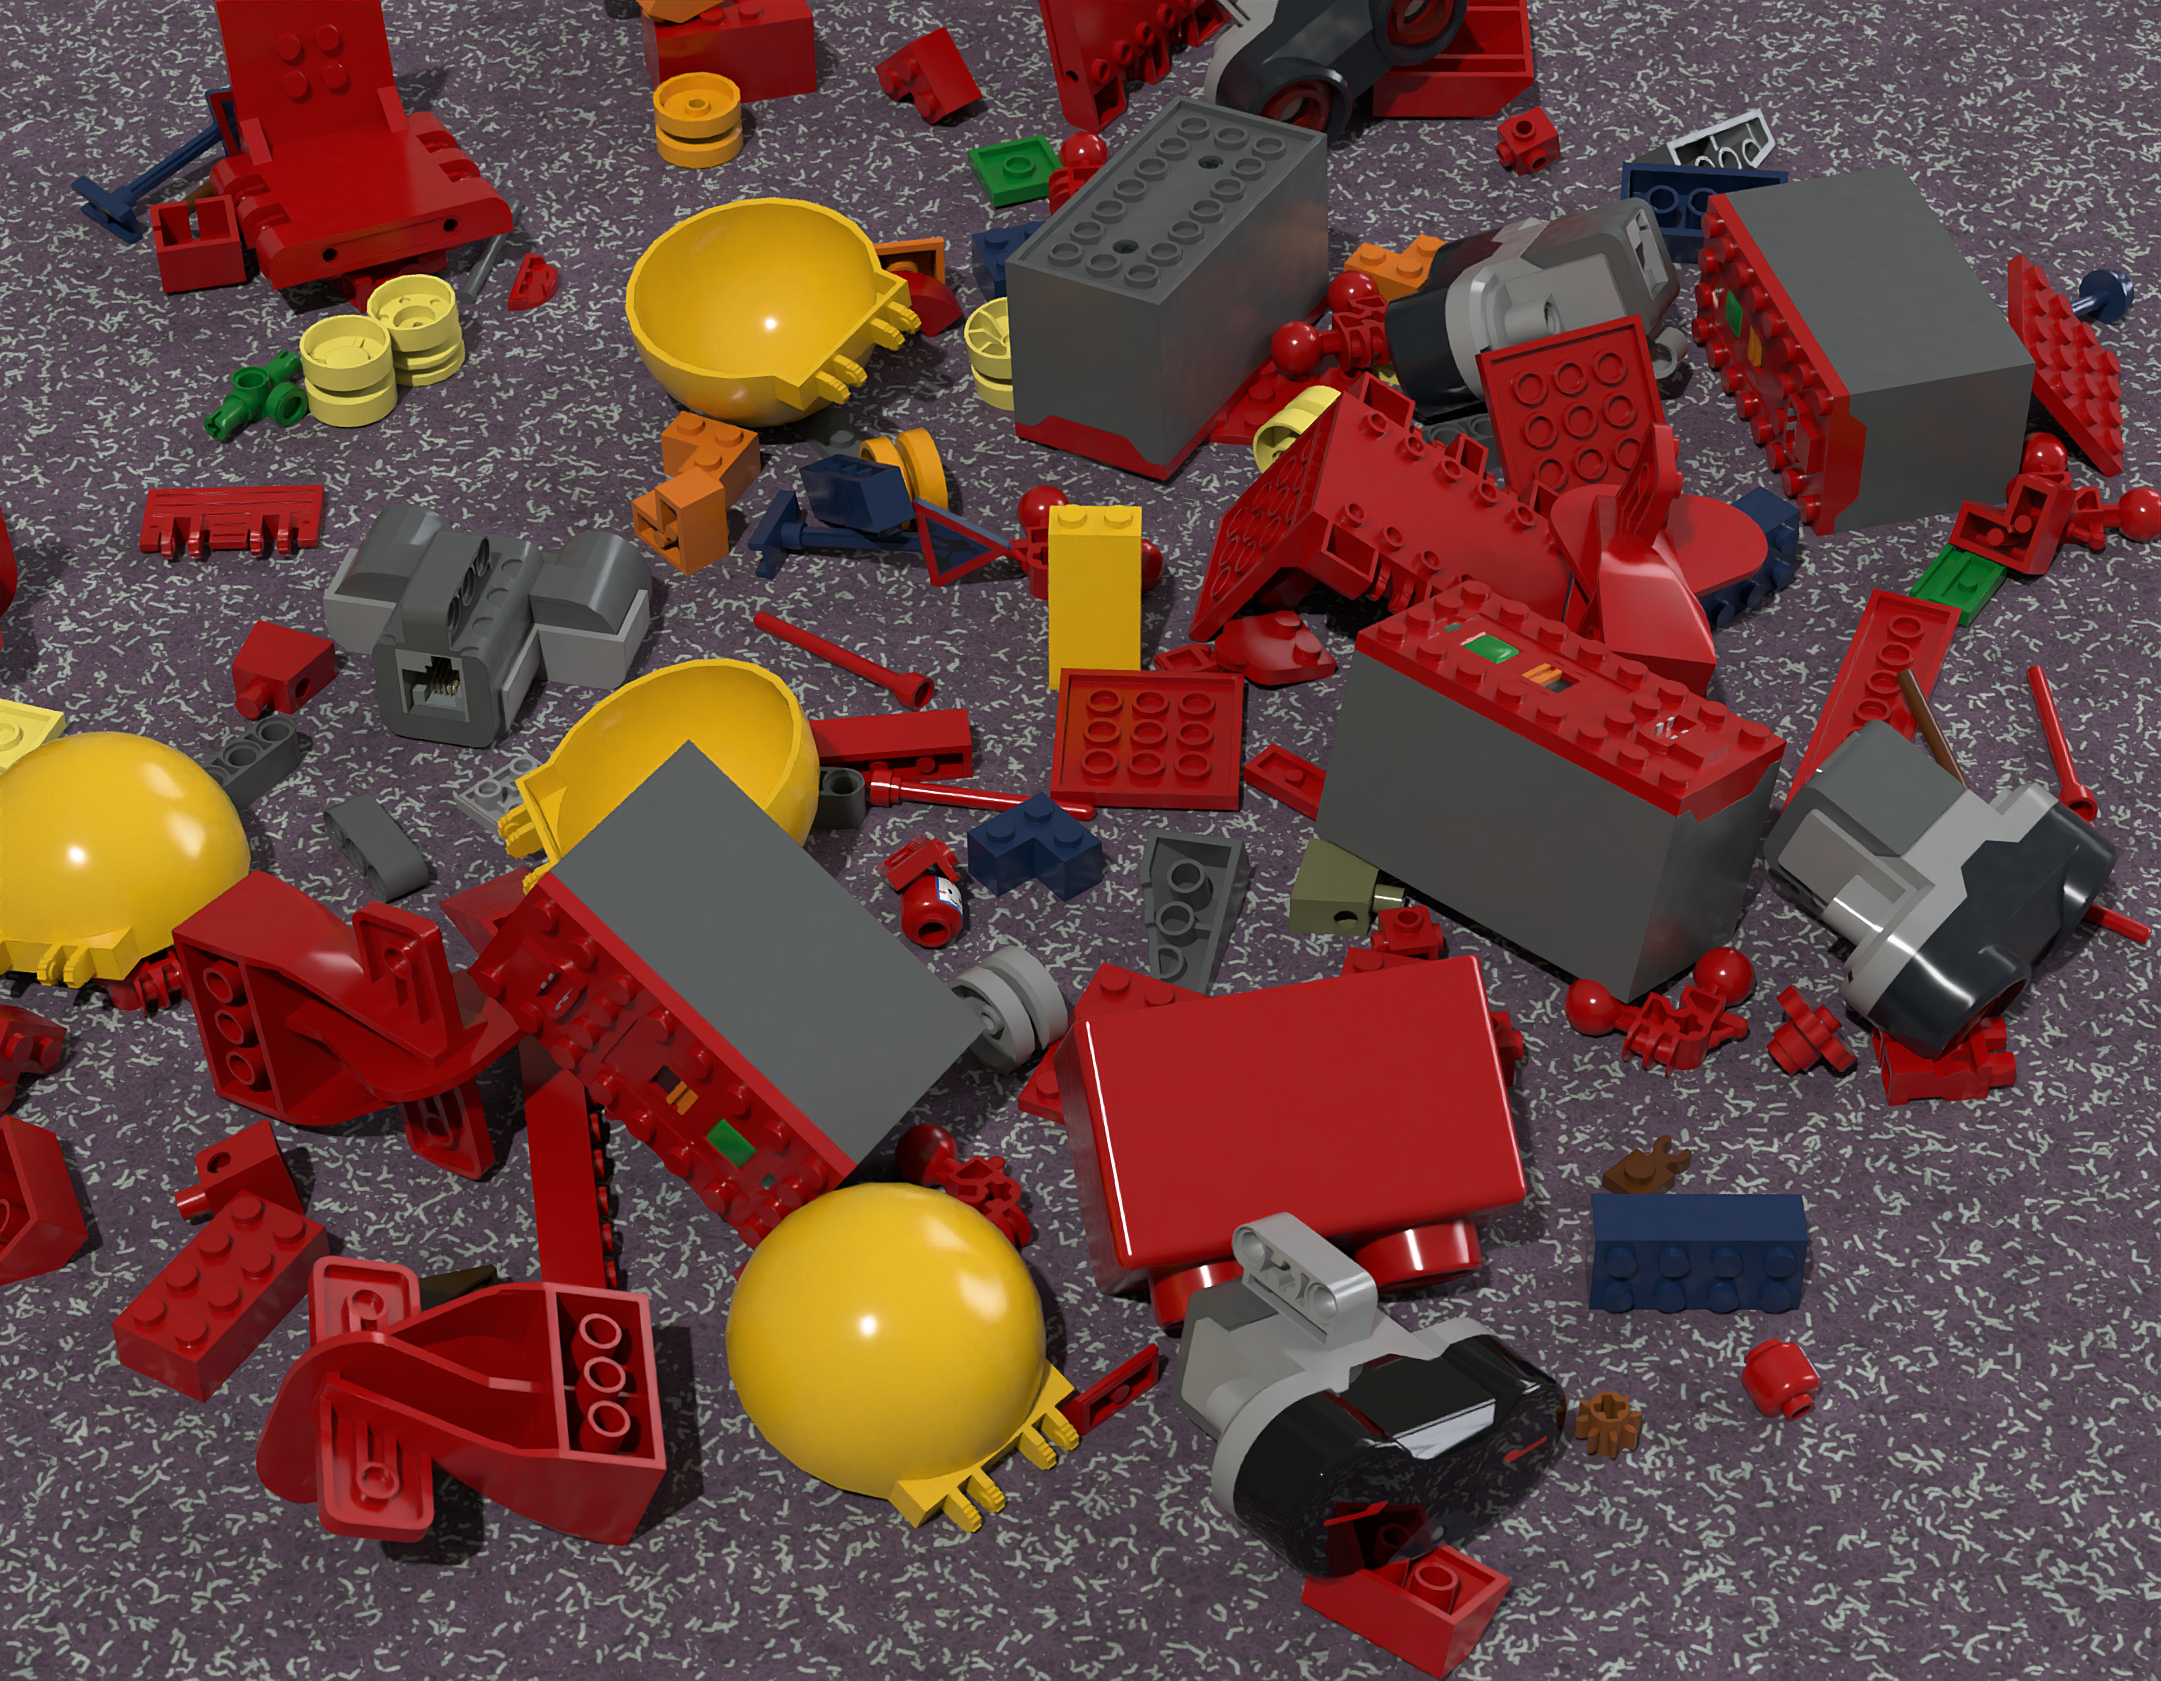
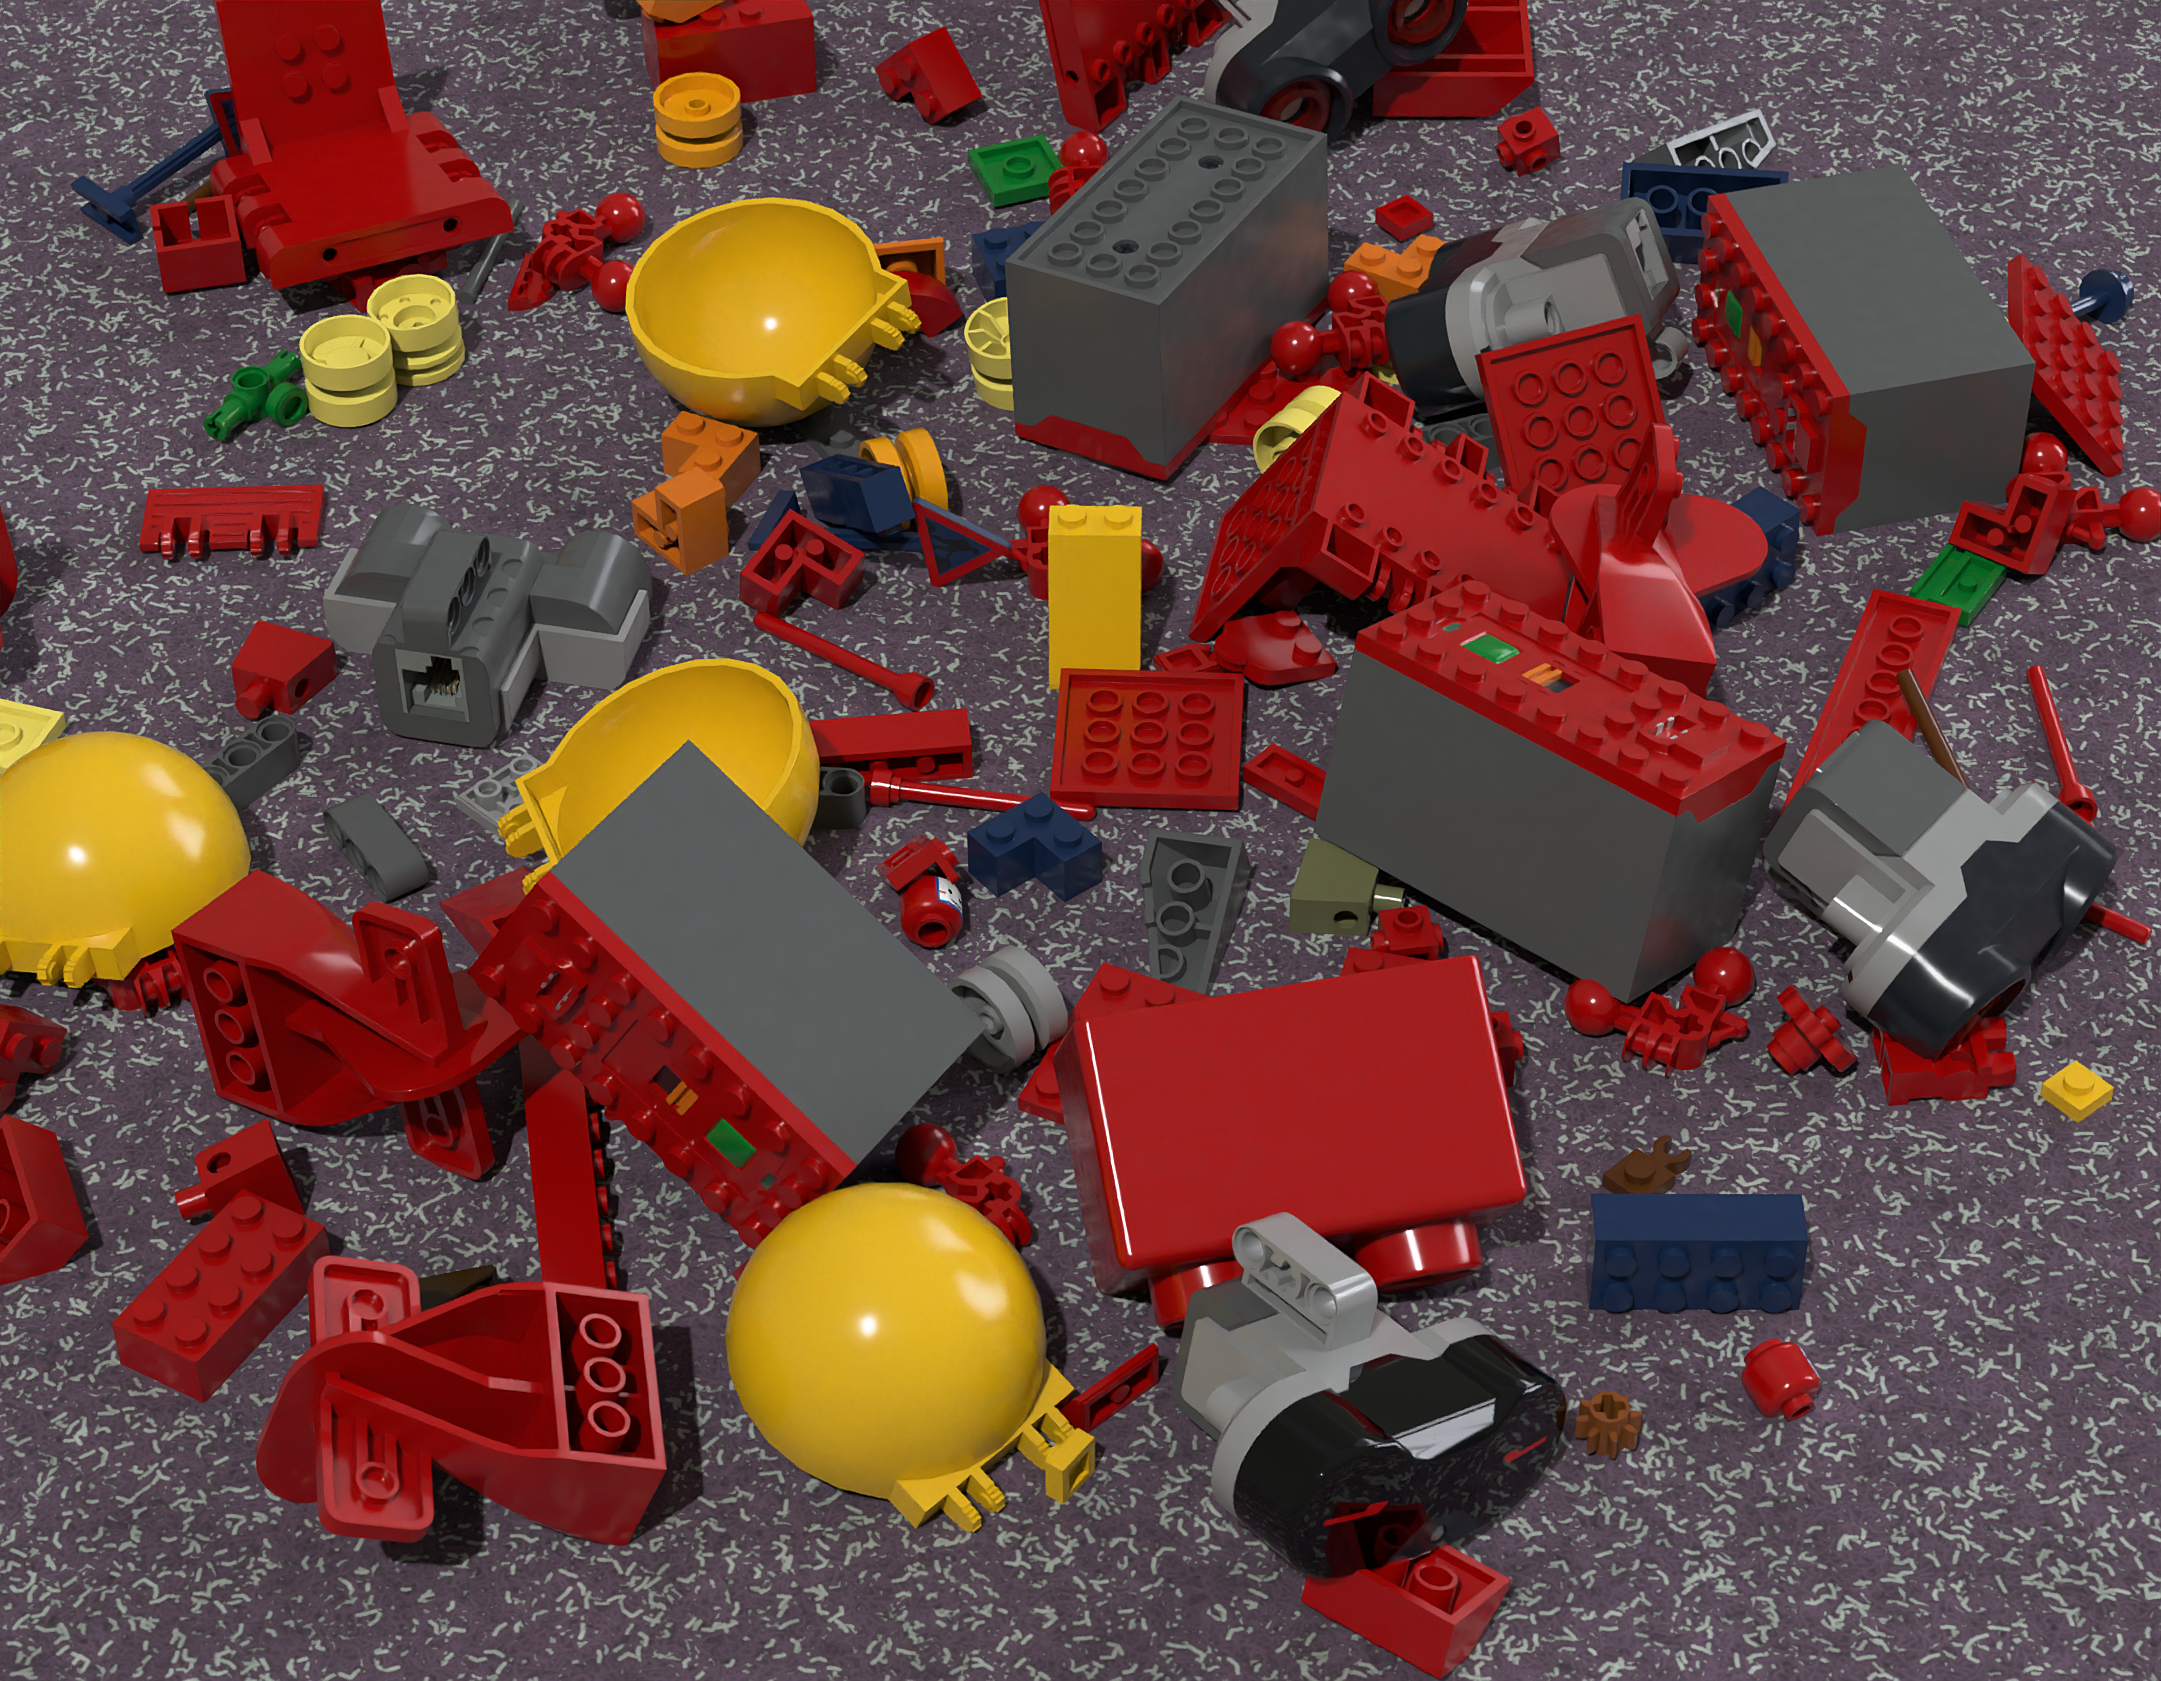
none -> red piece [531,192,646,313]
none -> red brick [739,509,865,618]
none -> yellow plate [1043,1428,1095,1504]
none -> red plate [1375,195,1433,241]
none -> yellow plate [2040,1060,2114,1123]

